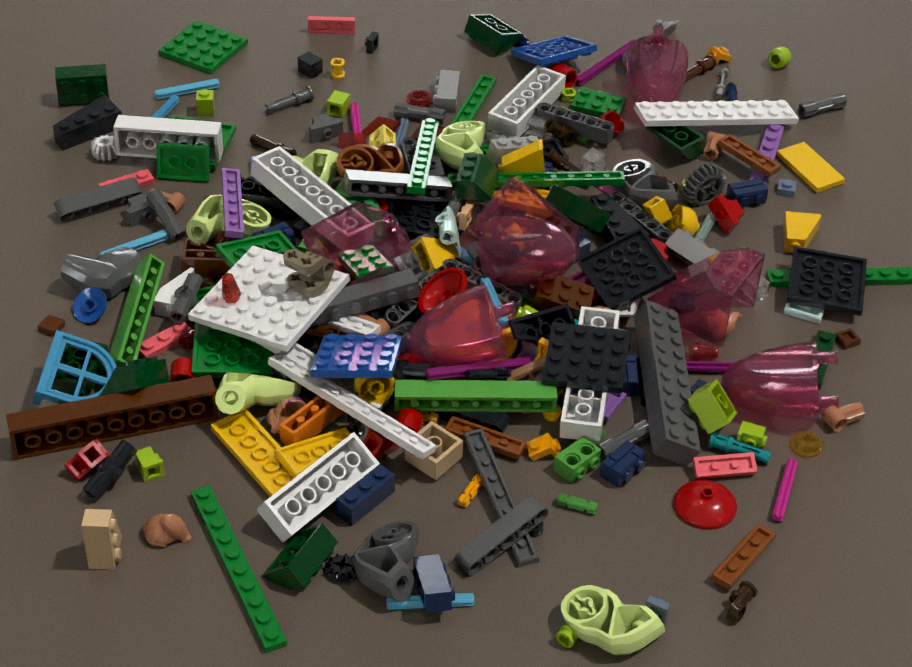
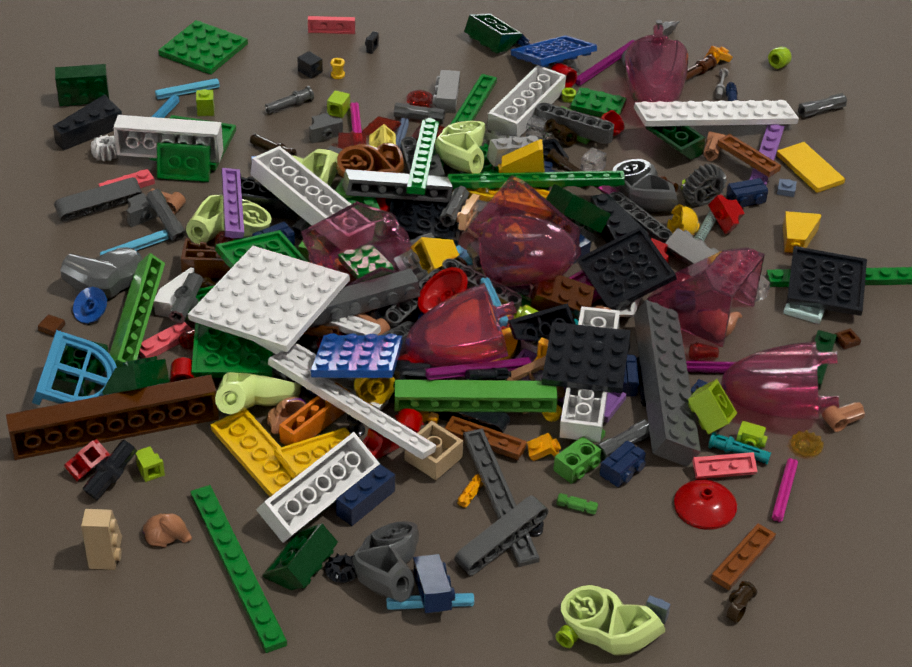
clear red cone [222,273,241,303] -> none
dark tan piece [283,249,335,298] -> none
light aqua panel [435,206,461,259] -> none
dark green slope [456,152,500,201] -> none
yellow brick [642,196,673,225] -> none

